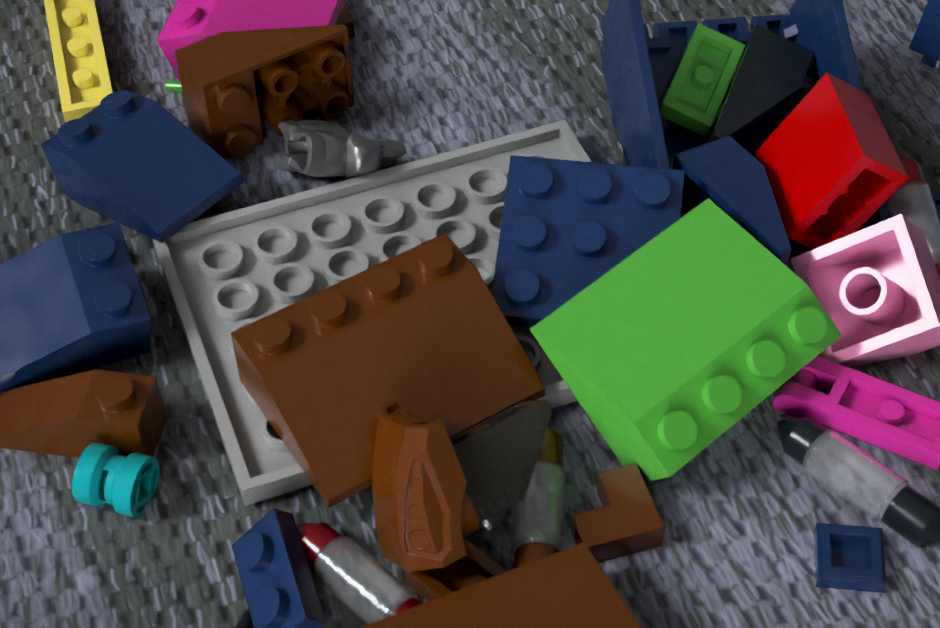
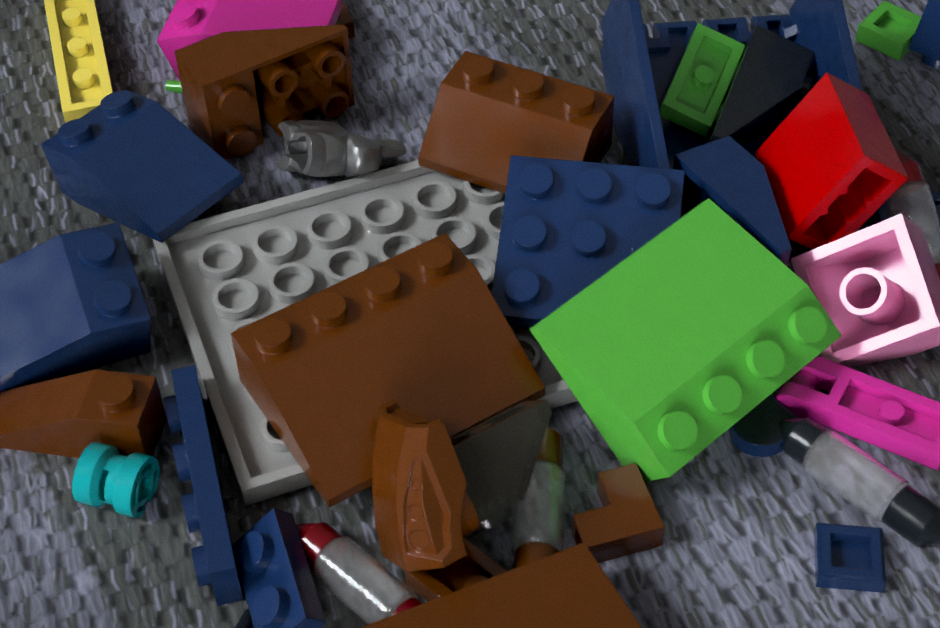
none -> dark blue plate [164,365,244,606]
none -> reddish brown slope [418,51,615,194]
none -> black tile [728,394,797,457]
none -> bright green plate [855,1,921,61]

